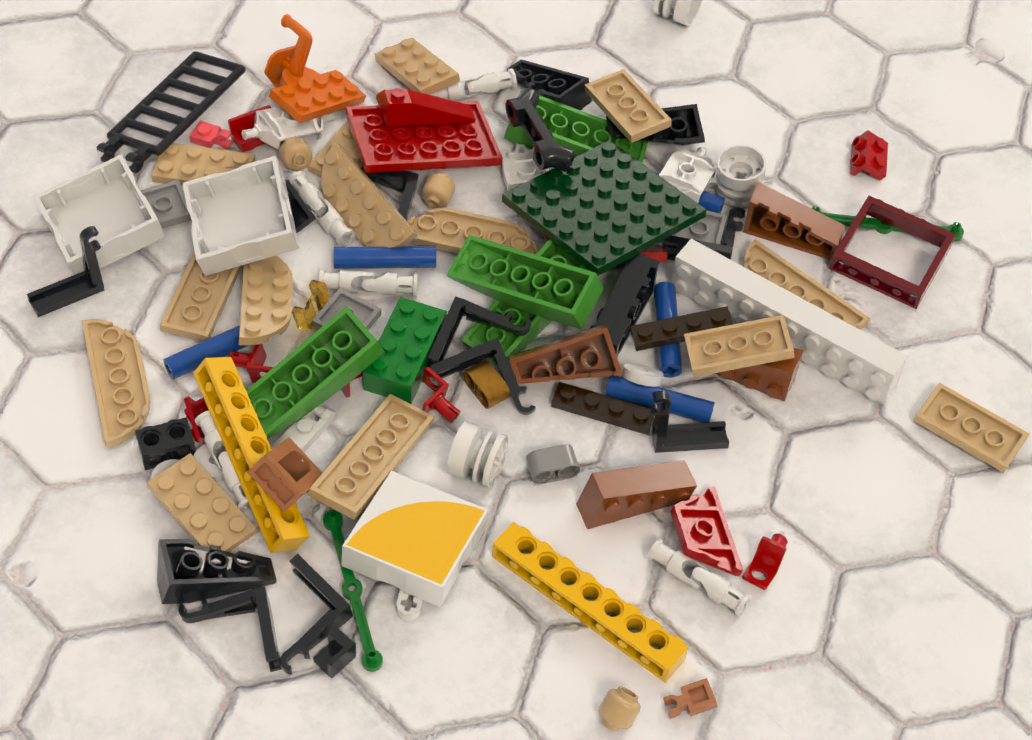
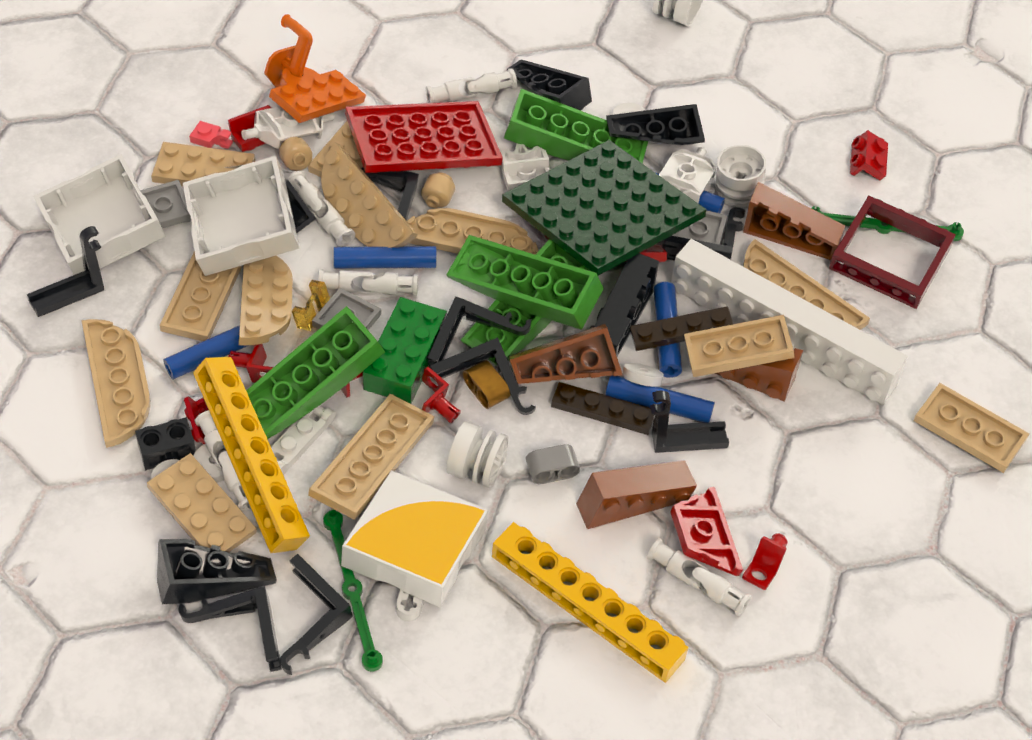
black bar [96,51,246,173] -> none
nougat panel [247,437,322,512] -> none
black panel [313,626,356,678] -> none
tan plate [375,38,460,95] -> none
red wedge [376,88,476,126] -> none
black plate [505,88,575,172] -> none
tan plate [585,69,671,143] -> none
tan head [598,686,641,731] -> none
nougat plate [663,678,717,718] -> none

